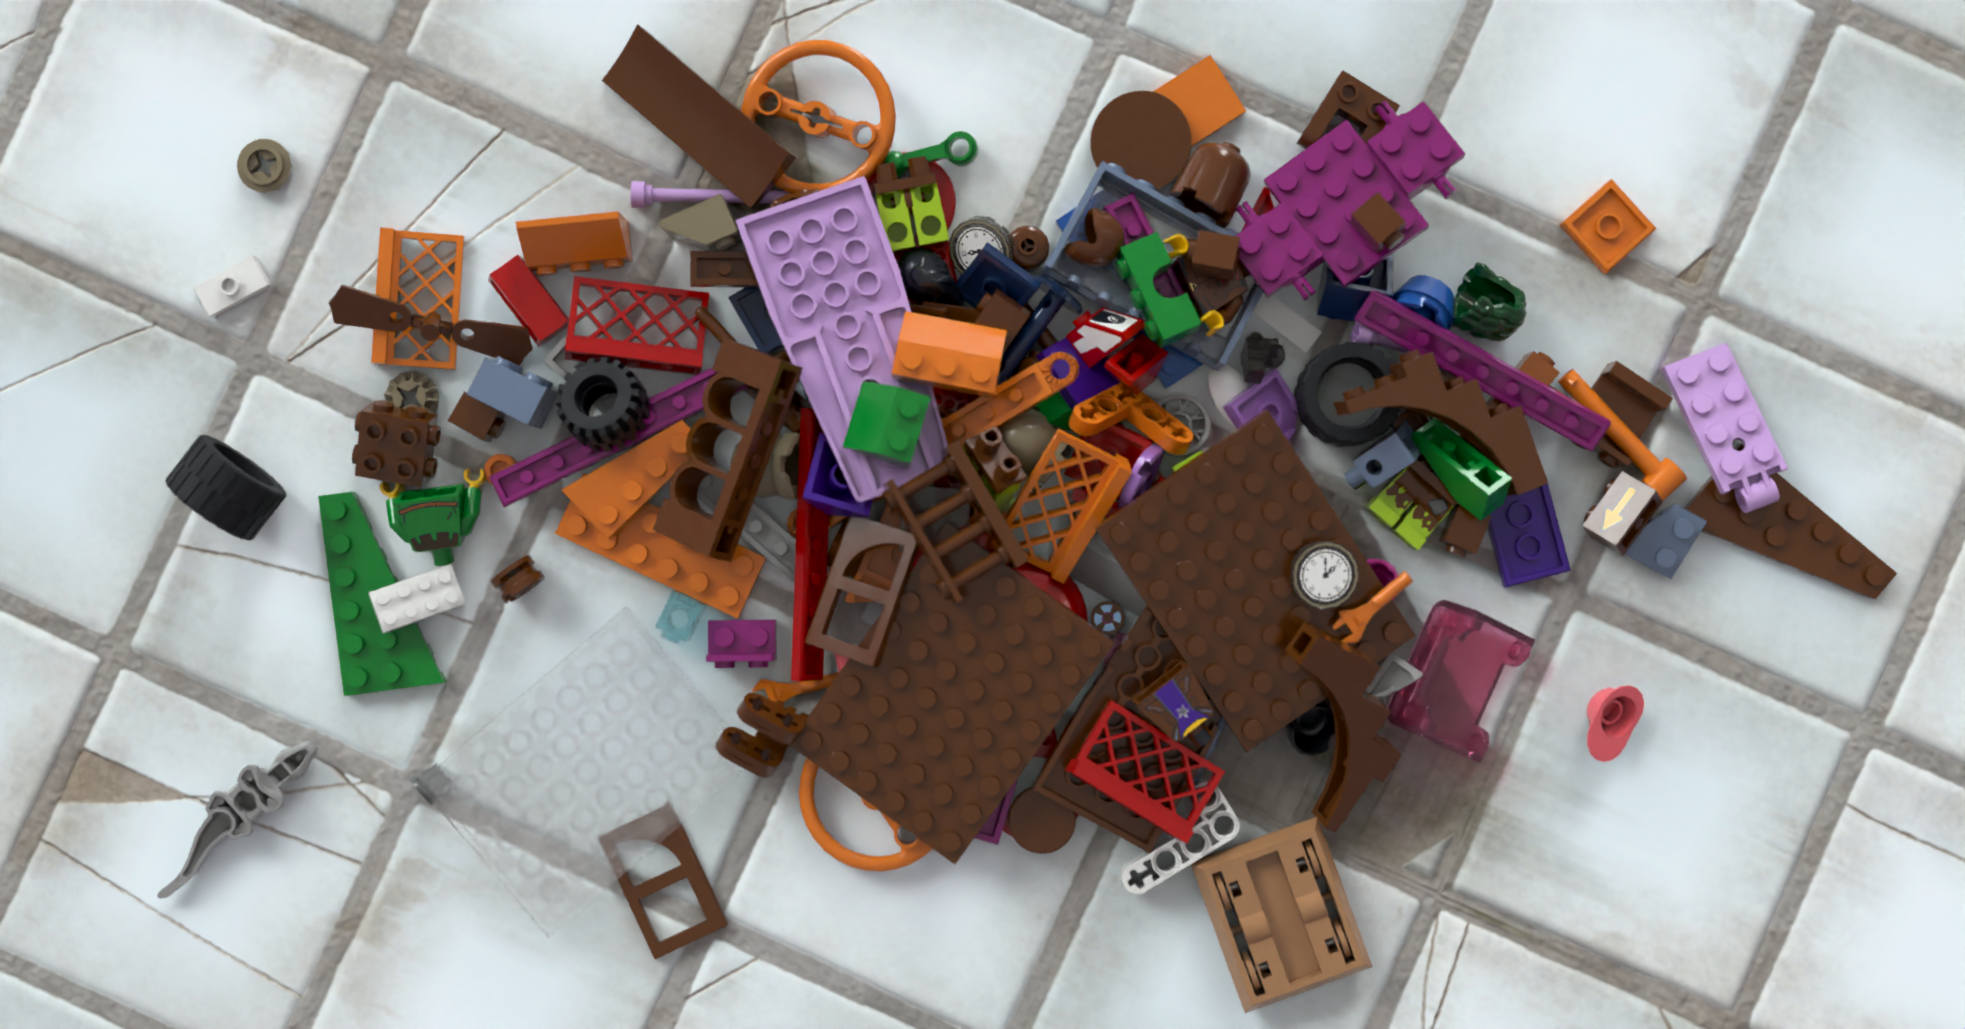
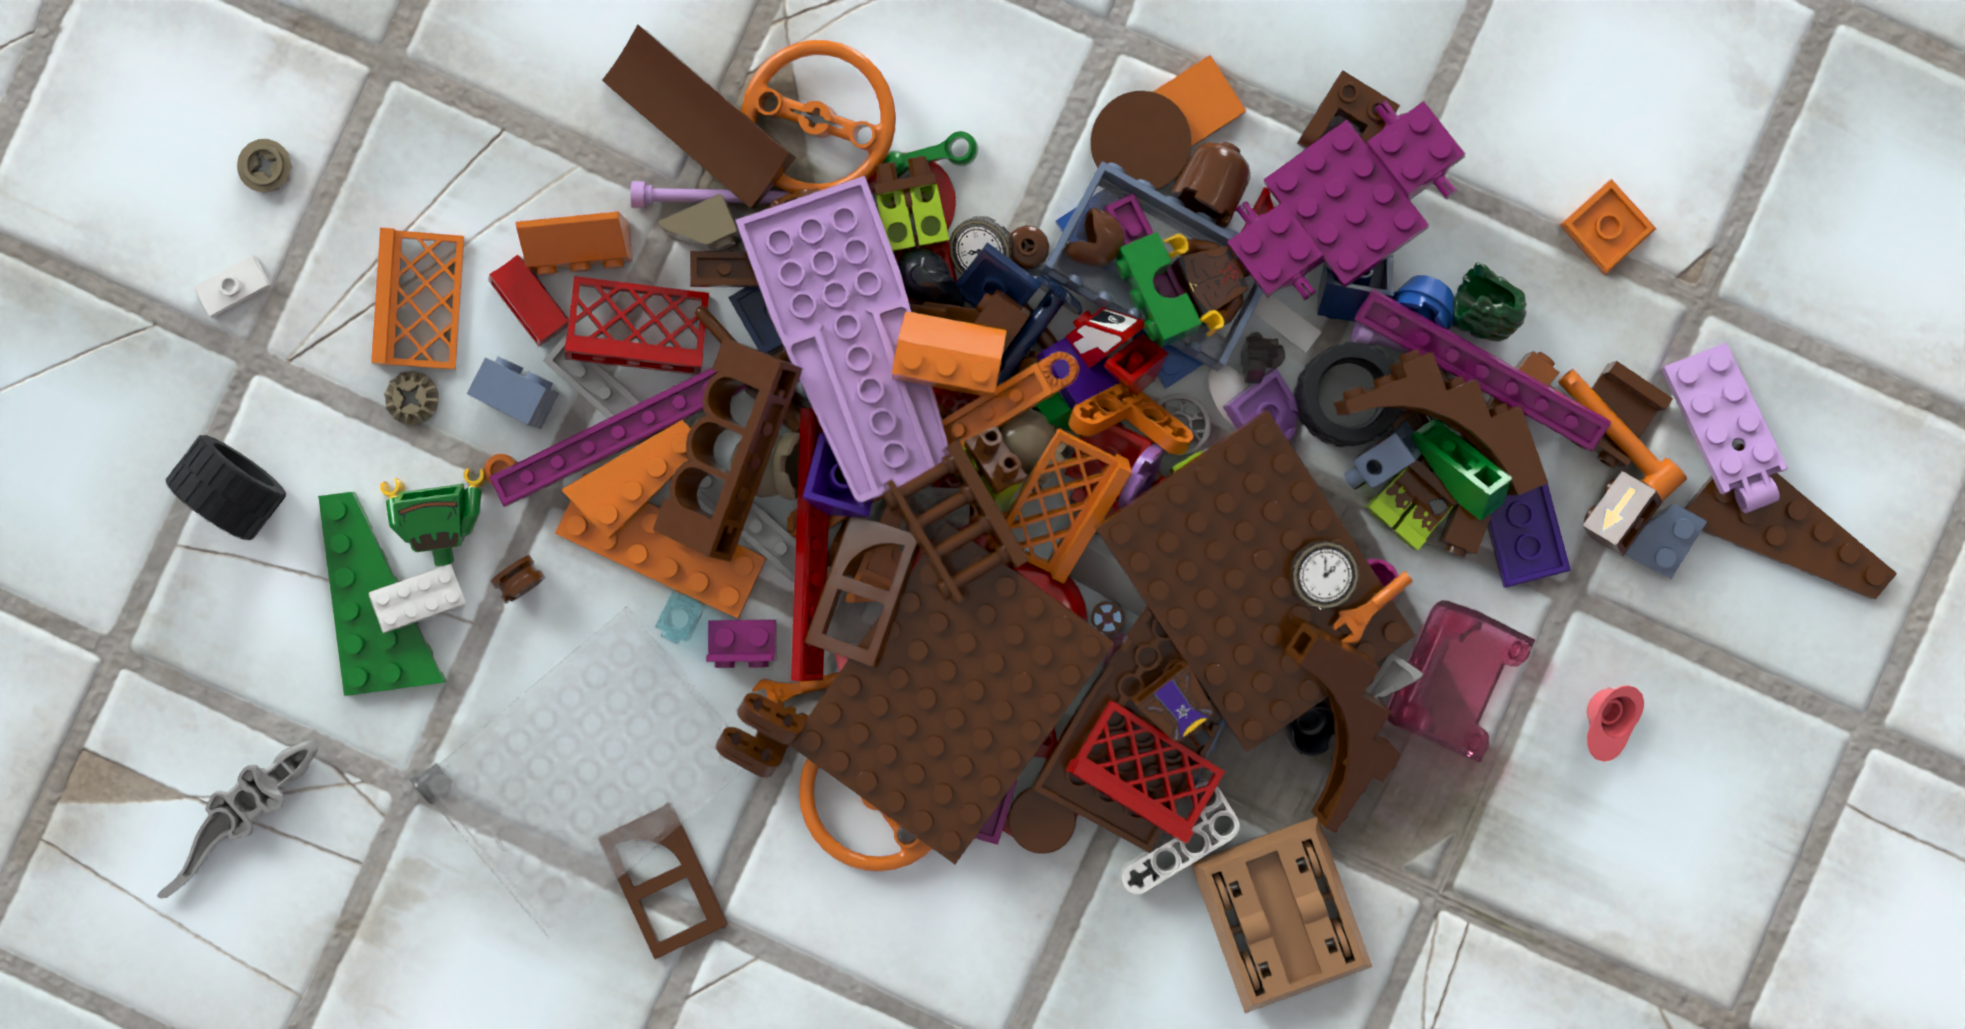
reddish brown piece [329,284,533,365] -> none
reddish brown brick [352,400,441,488] -> none
reddish brown brick [448,391,506,442] -> none
black tyre [555,357,650,452] -> none
green slope [842,382,931,468] -> none
reddish brown brick [1187,230,1241,280] -> none
reddish brown brick [1351,192,1406,254] -> none

